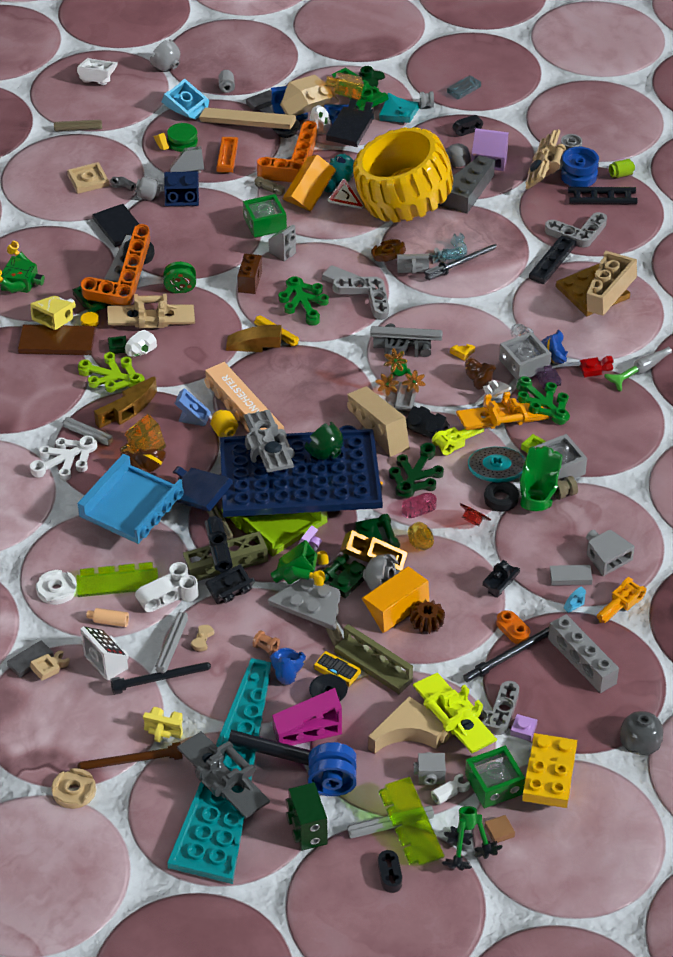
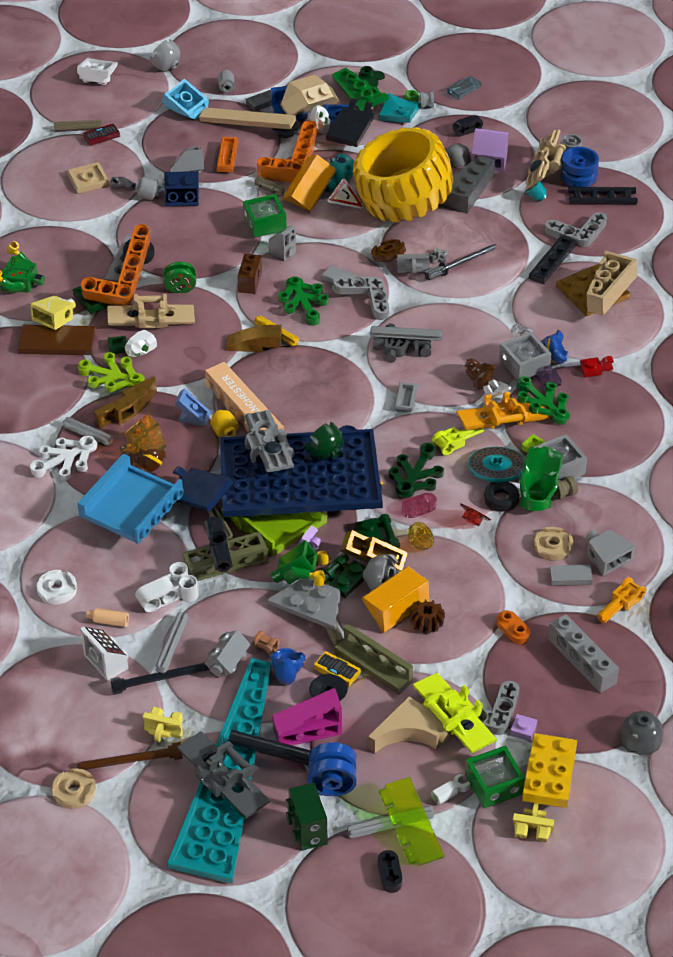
flat silver tile [7,640,54,678] -> none
tan plate [30,651,70,681] -> none
clear neon green windscreen [76,562,158,597] -> none
yellow tile [80,312,99,327] -> none
black tile [92,204,144,247] -> none
yellow tile [153,133,169,150] -> none
green head [167,123,198,152] -> none
tan piece [191,625,215,652] -> none
black bracket [205,564,255,604] -> none
clear yellow torso [325,73,364,100] -> none
tan wedge [347,386,410,457] -> none
clear orange plant [375,348,426,396] -> none
black bracket [406,405,450,439] -> none
light grey brick [414,752,446,785] -> none
clear light blue piece [441,233,467,260] -> none
plant [442,806,503,871] -> none
yellow tile [450,344,475,361] -> none
black bar [463,627,549,682] -> none
black hips [482,560,520,598] -> none
medium nougat tile [485,815,515,843] -> none
medium azure tile [564,586,586,613] -> none
piece [604,347,672,392] -> none
lime brick [609,159,635,178] -> none
none -> tile [83,123,120,146]
none -> light grey brick [205,630,250,678]
none -> bright green plate [404,90,420,102]
none -> light yellow hips [513,803,554,842]
none -> teal hat [525,181,547,201]
none -> tan tile [533,527,574,561]

